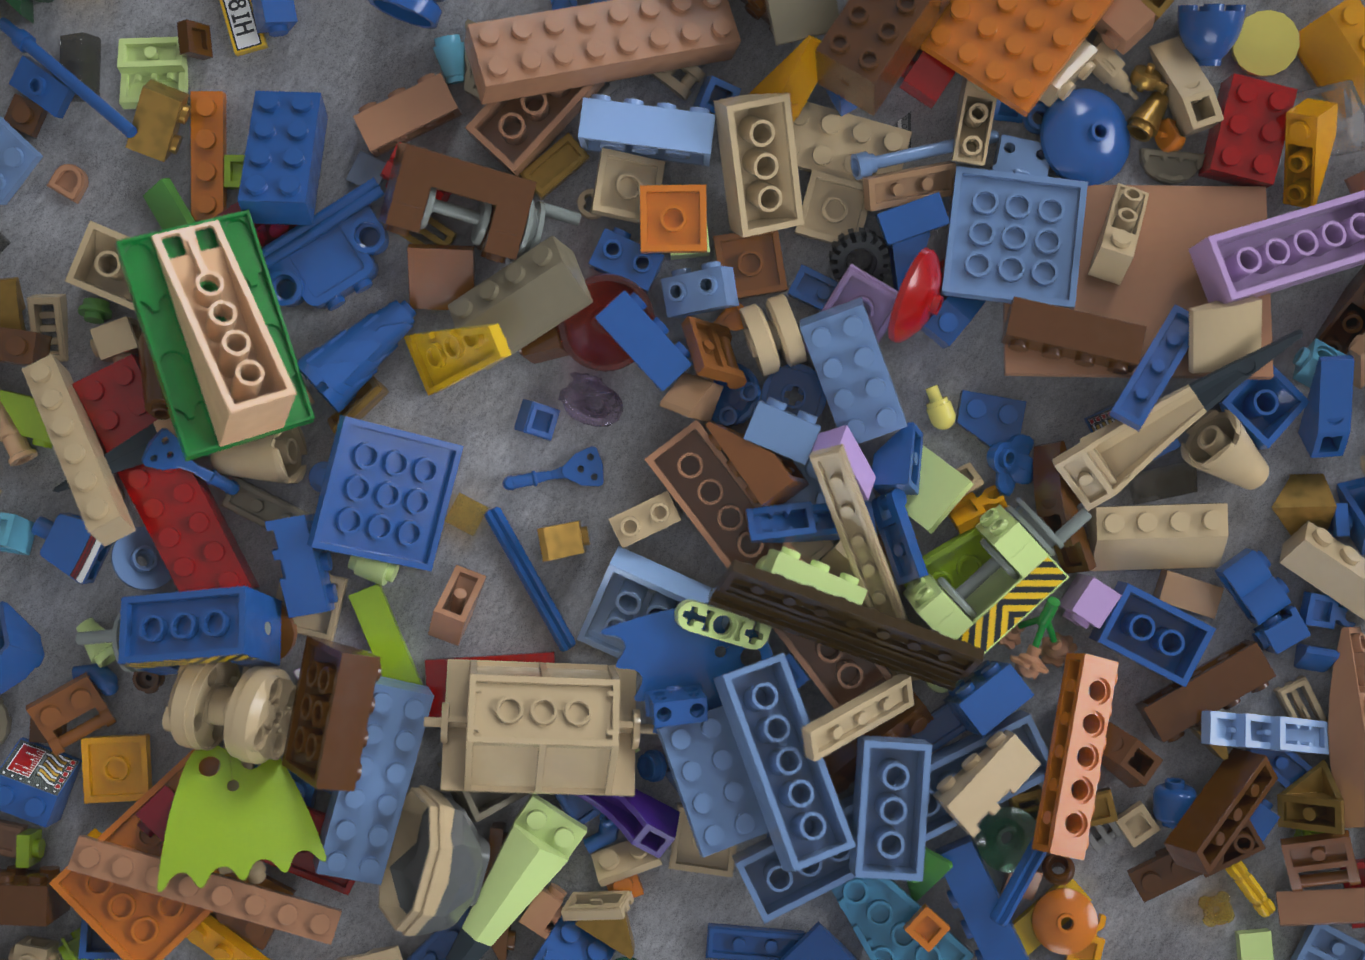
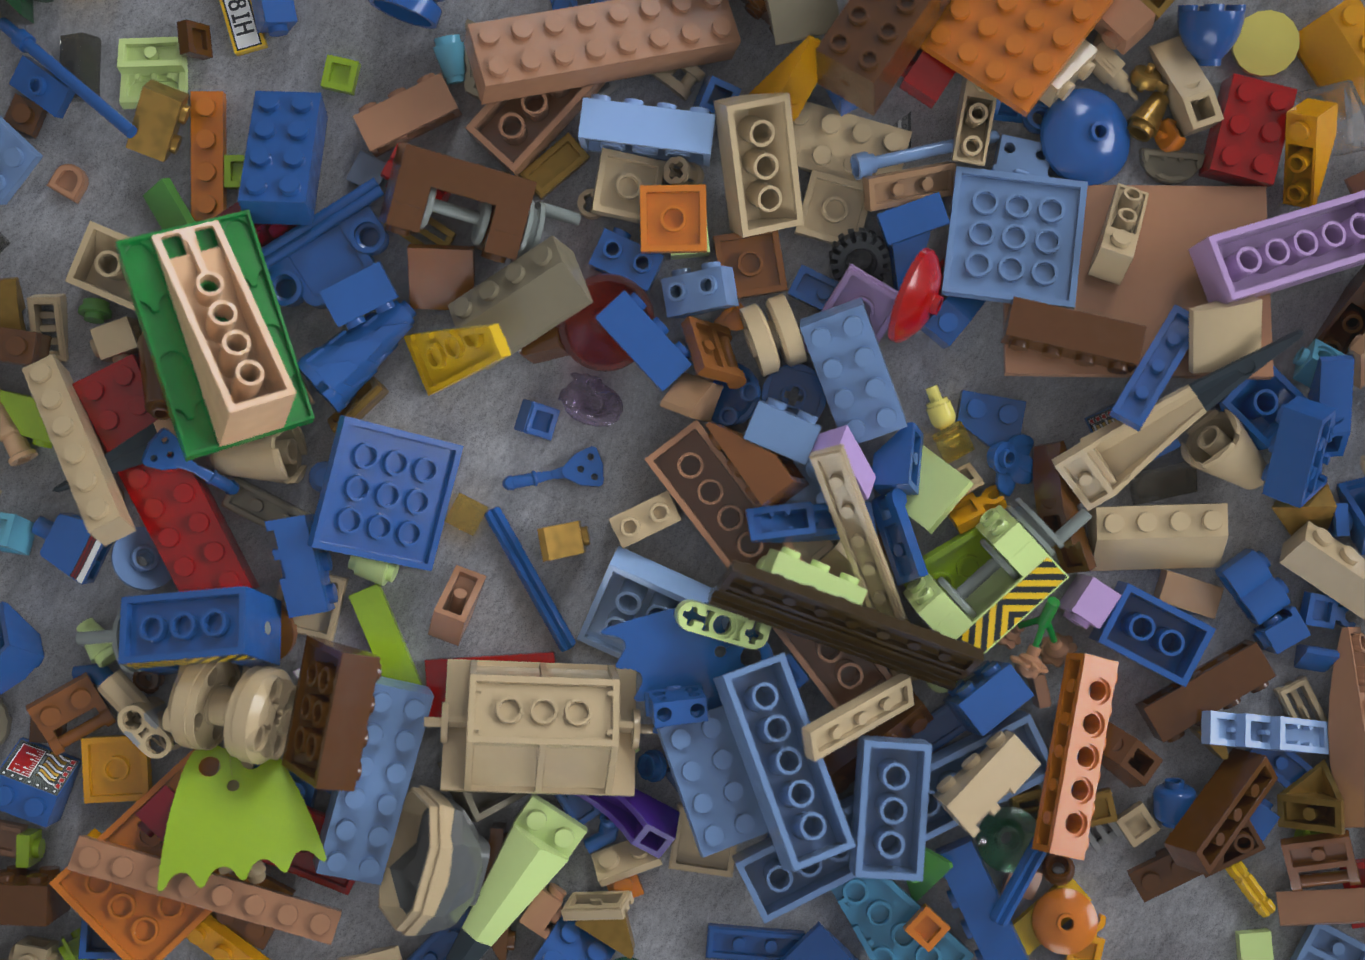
clear yellow plate [1198,891,1235,927] -> none
none -> tan connector [97,669,181,759]
none -> blue brick [319,261,399,330]
none -> lime tile [320,54,361,96]
none -> tan bush [664,156,704,185]
none -> clear yellow plate [931,420,975,464]
none -> nougat tile [1027,673,1052,709]
none -> blue wedge [1262,395,1336,508]

